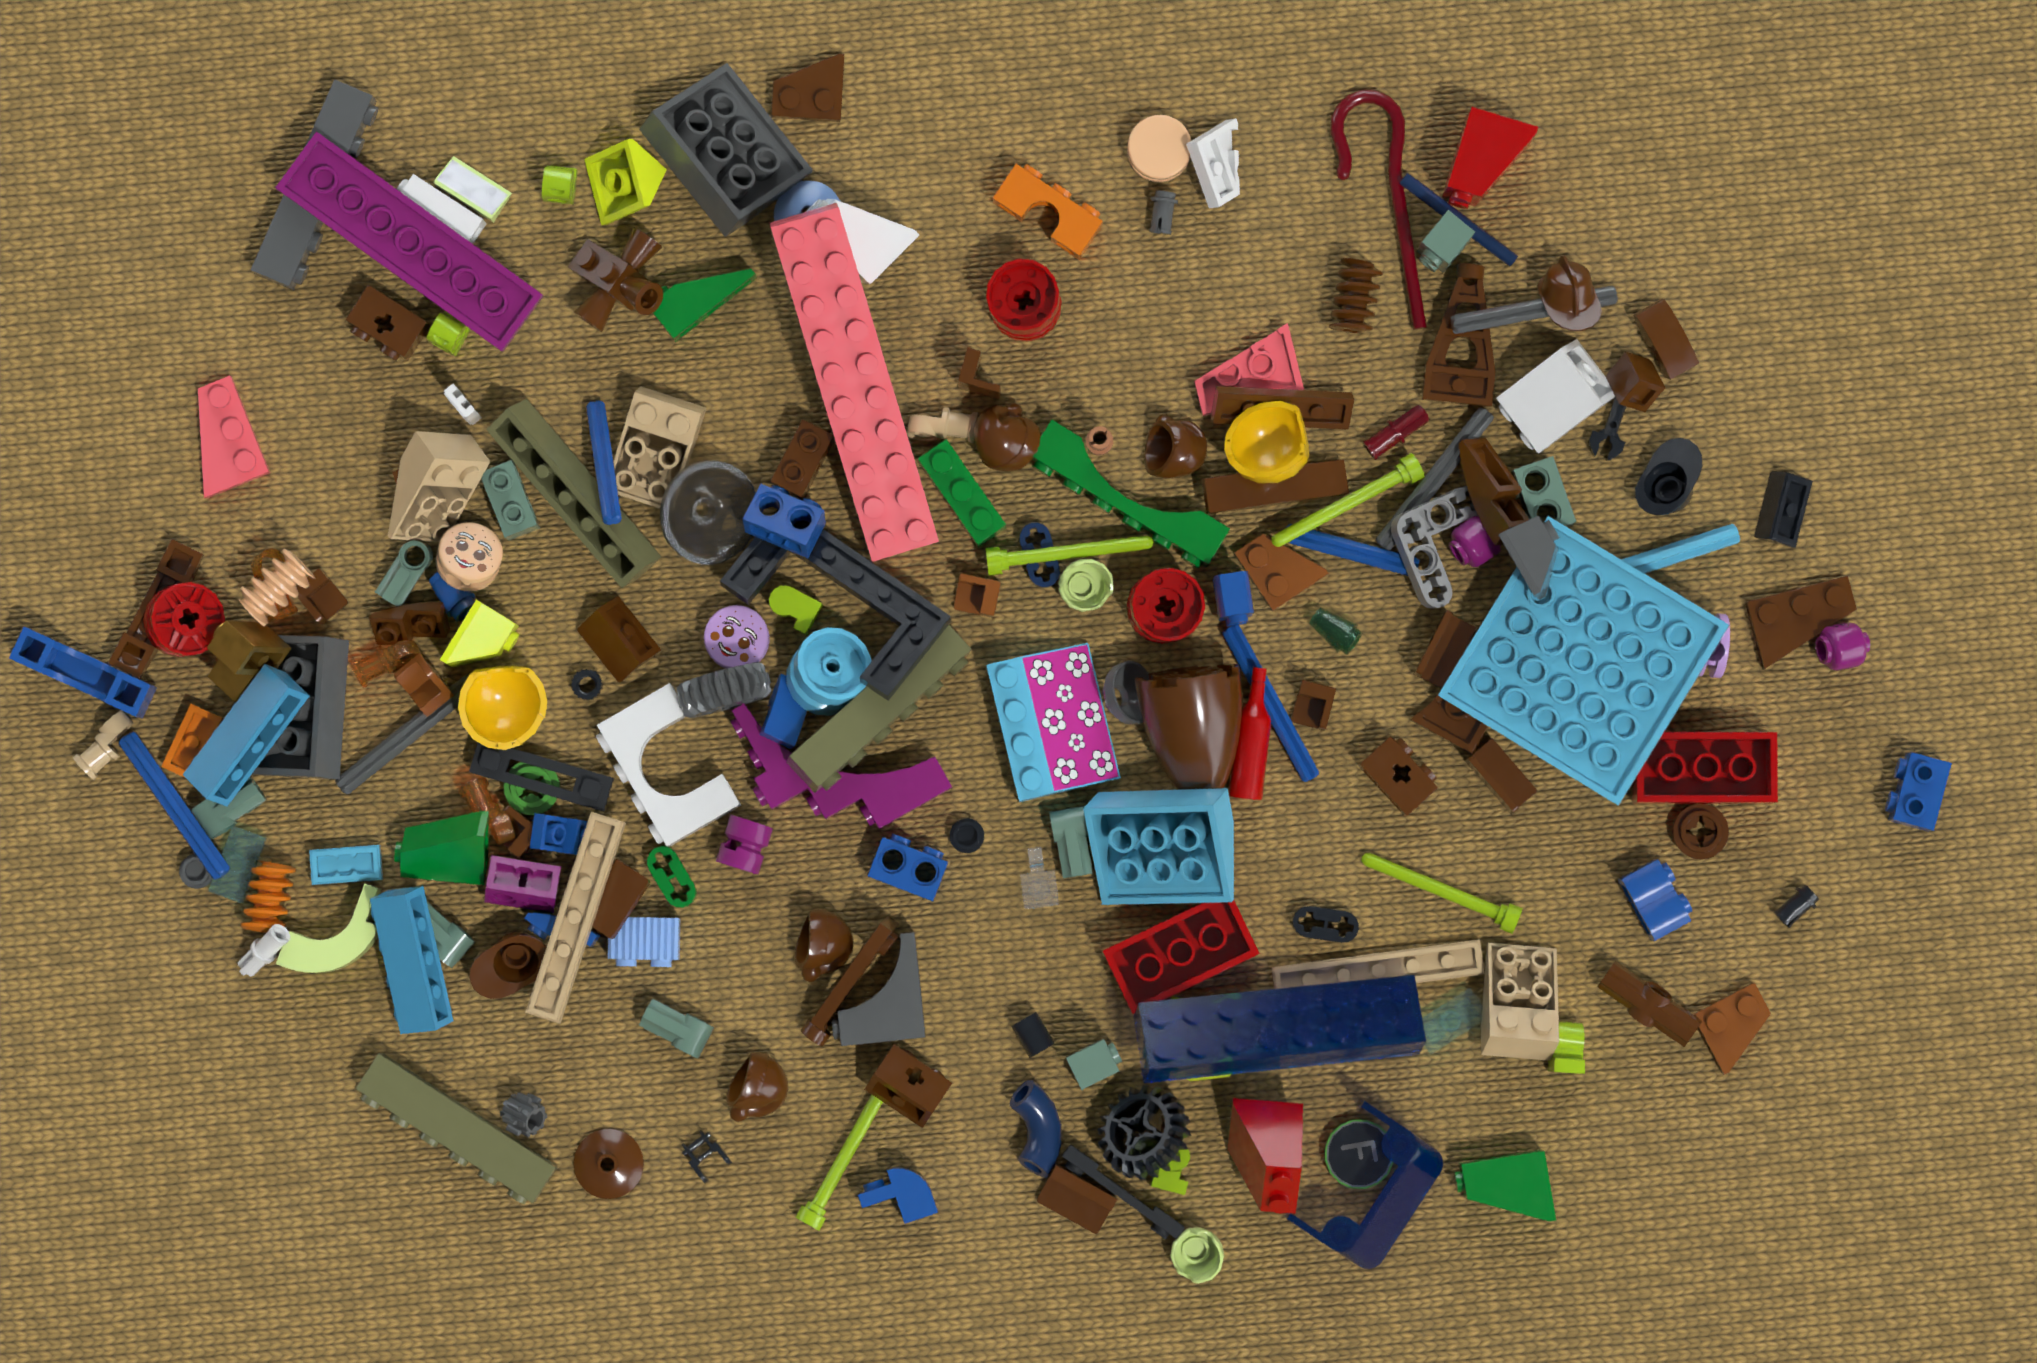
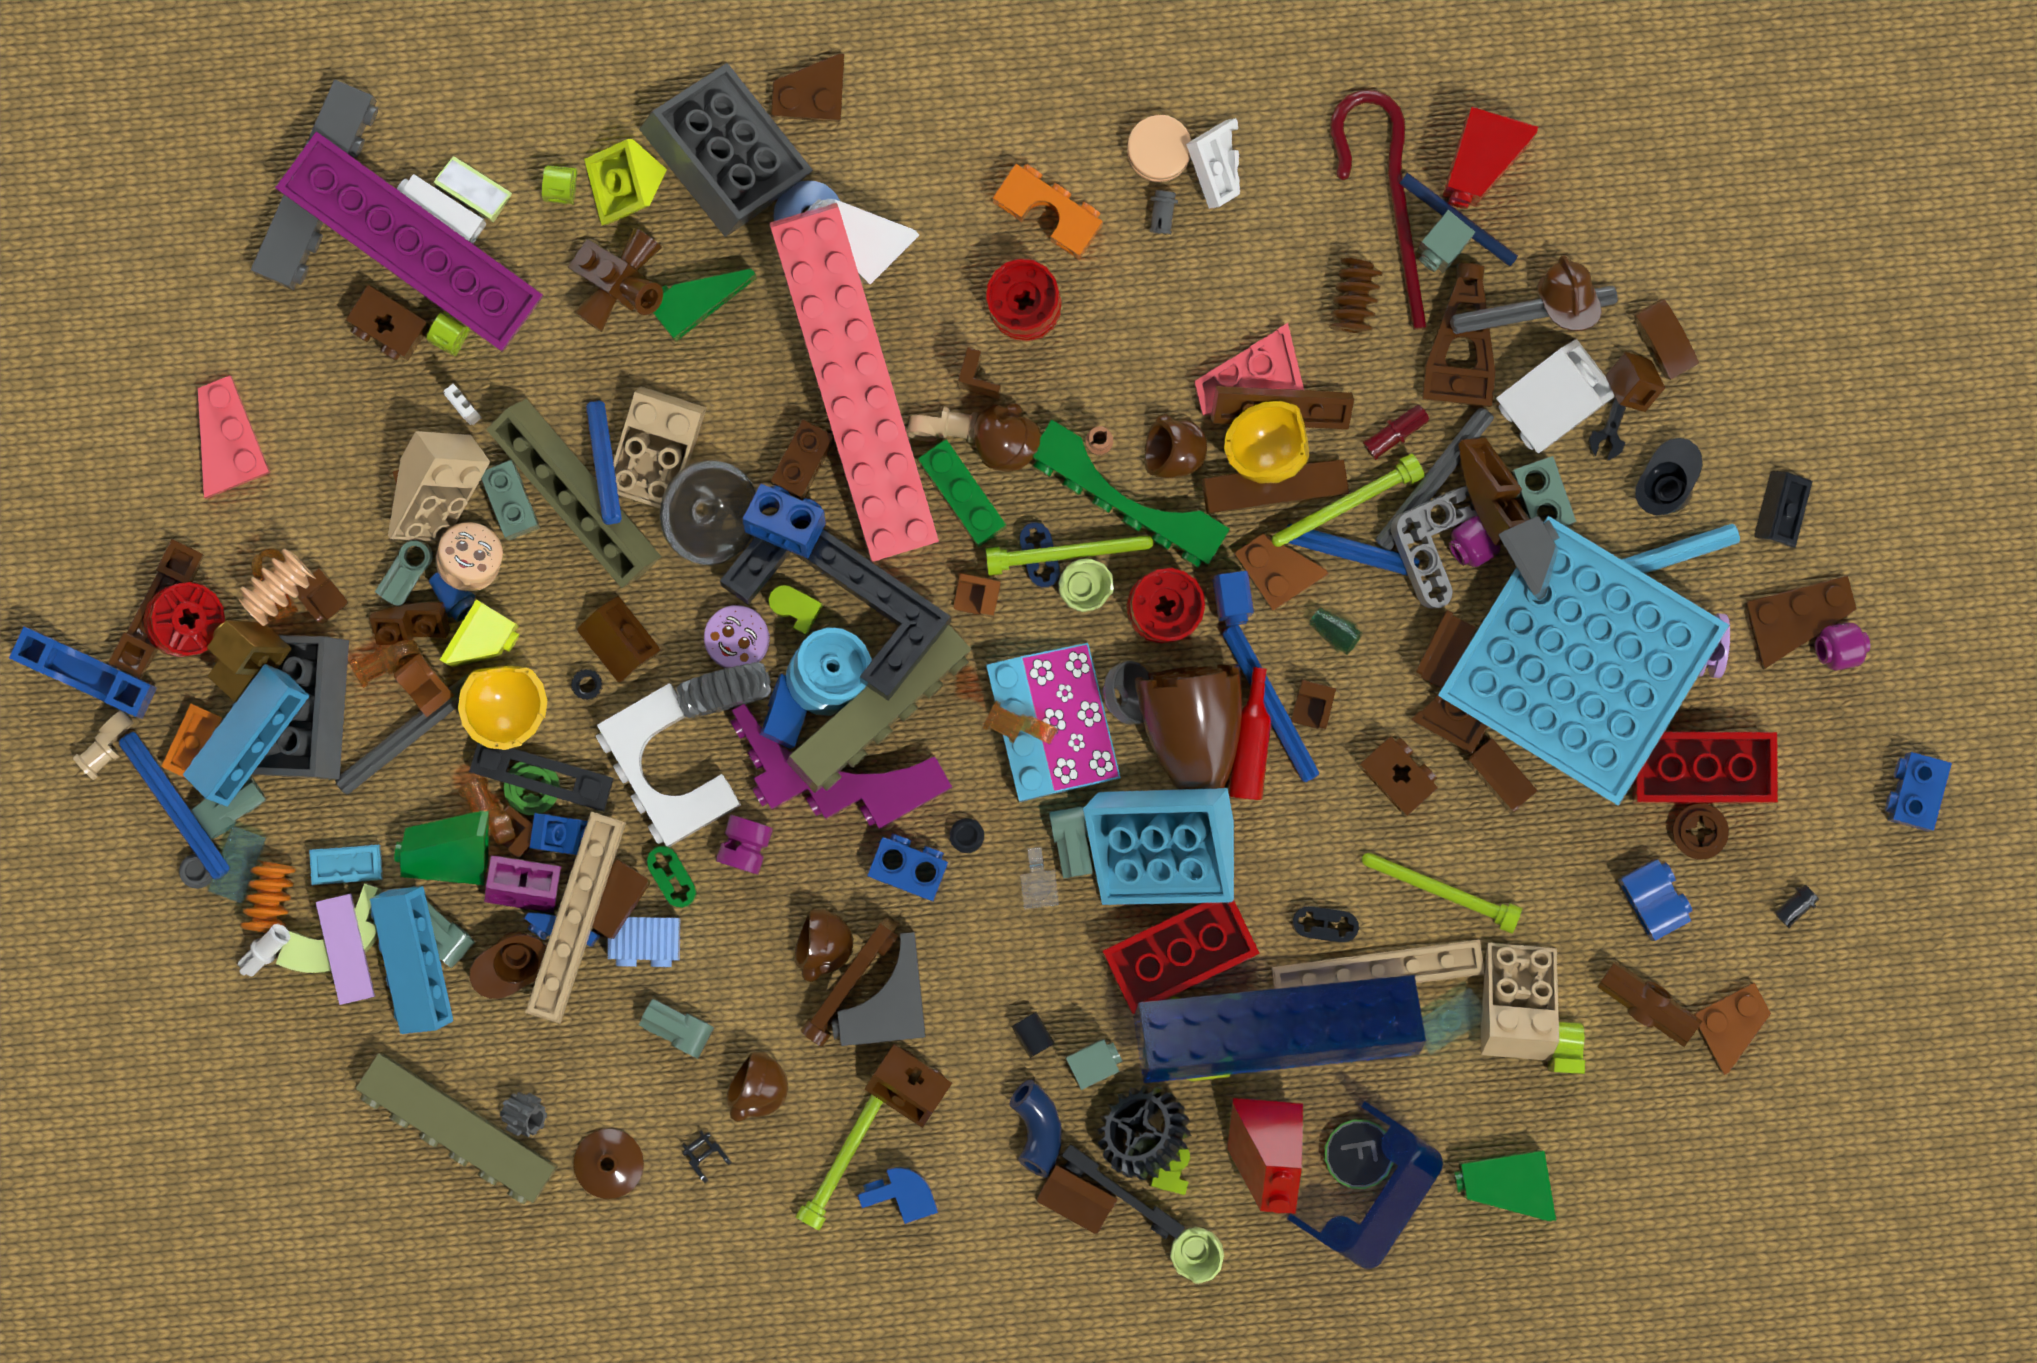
none -> lavender tile [316,894,375,1005]
none -> clear orange connector [982,700,1058,745]

